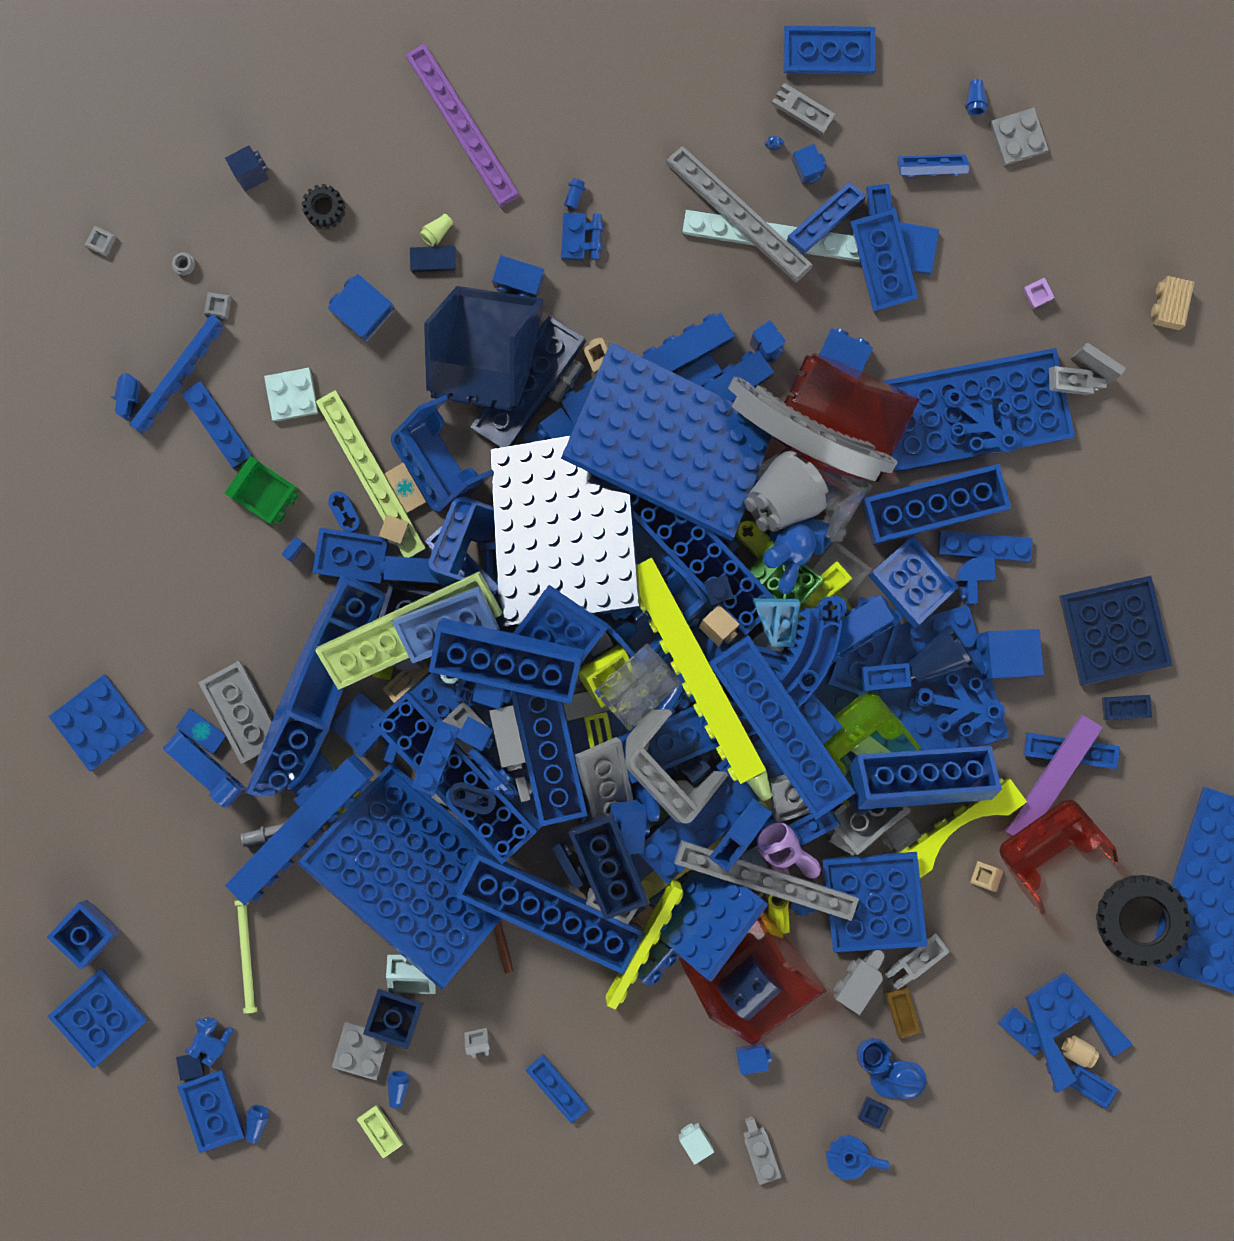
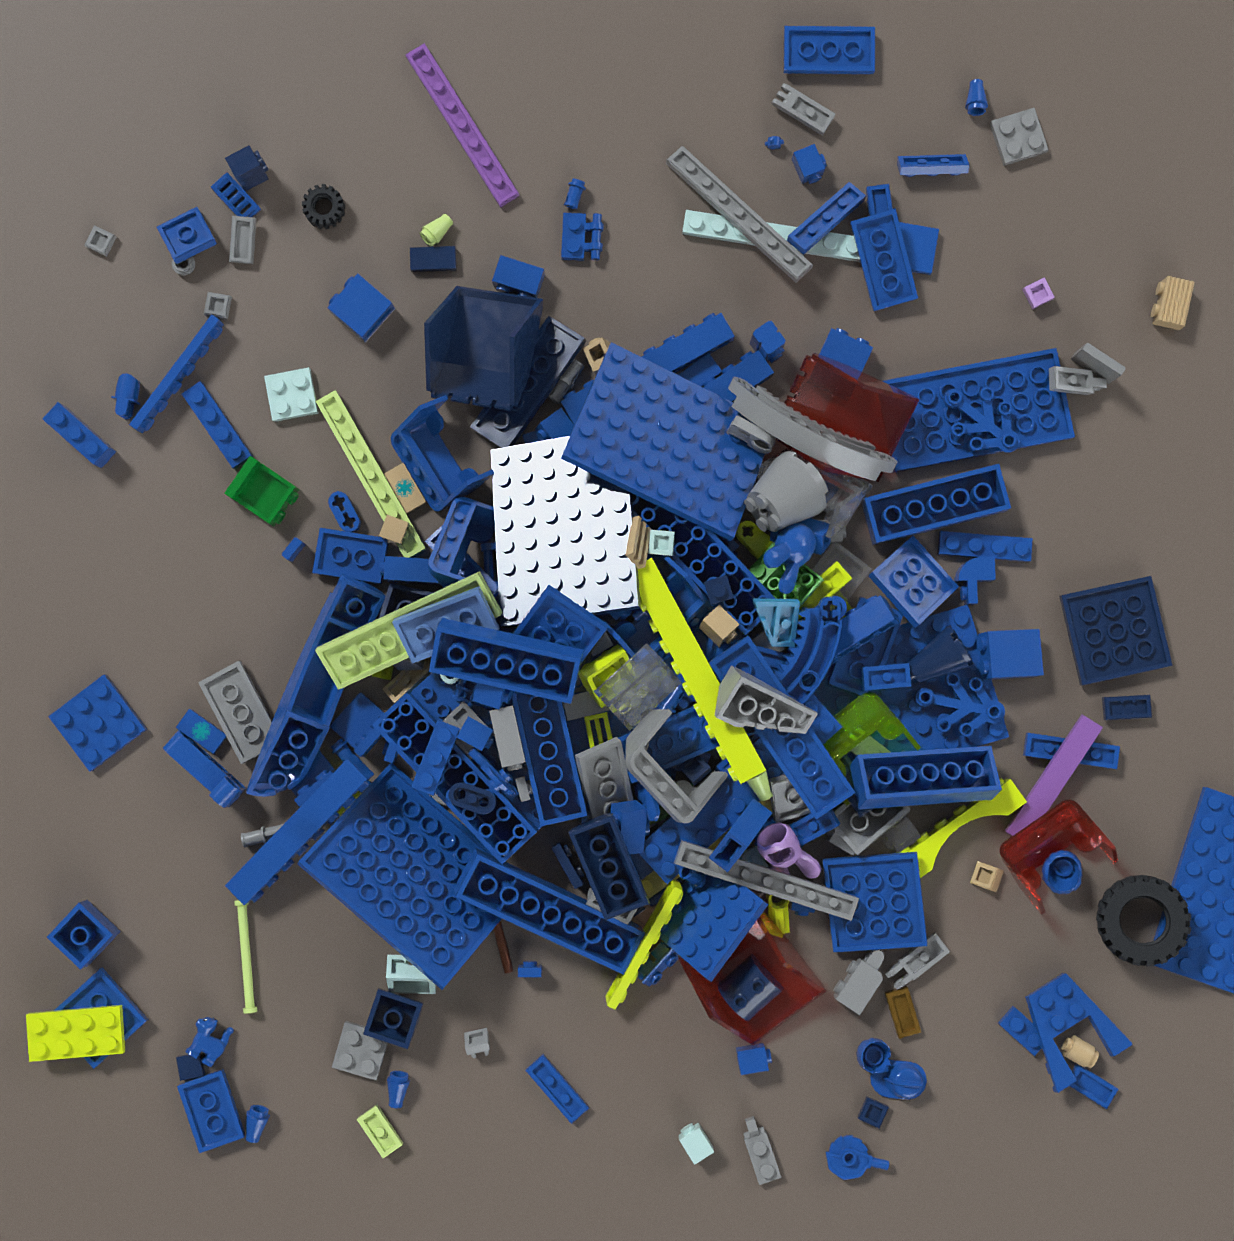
none -> neon yellow plate [26,1005,125,1062]
none -> blue brick [43,402,117,468]
none -> blue tile [157,207,217,264]
none -> blue slope [211,172,261,217]
none -> light grey tile [229,216,257,264]
none -> blue pin [331,739,354,762]
none -> blue plate [518,961,542,977]
none -> tan tile [625,516,652,569]
none -> light aqua plate [648,530,675,556]
none -> blue pin [679,866,706,888]
none -> light grey wedge [714,665,818,734]
none -> light grey piece [726,416,776,454]
none -> blue hair [1042,850,1083,894]

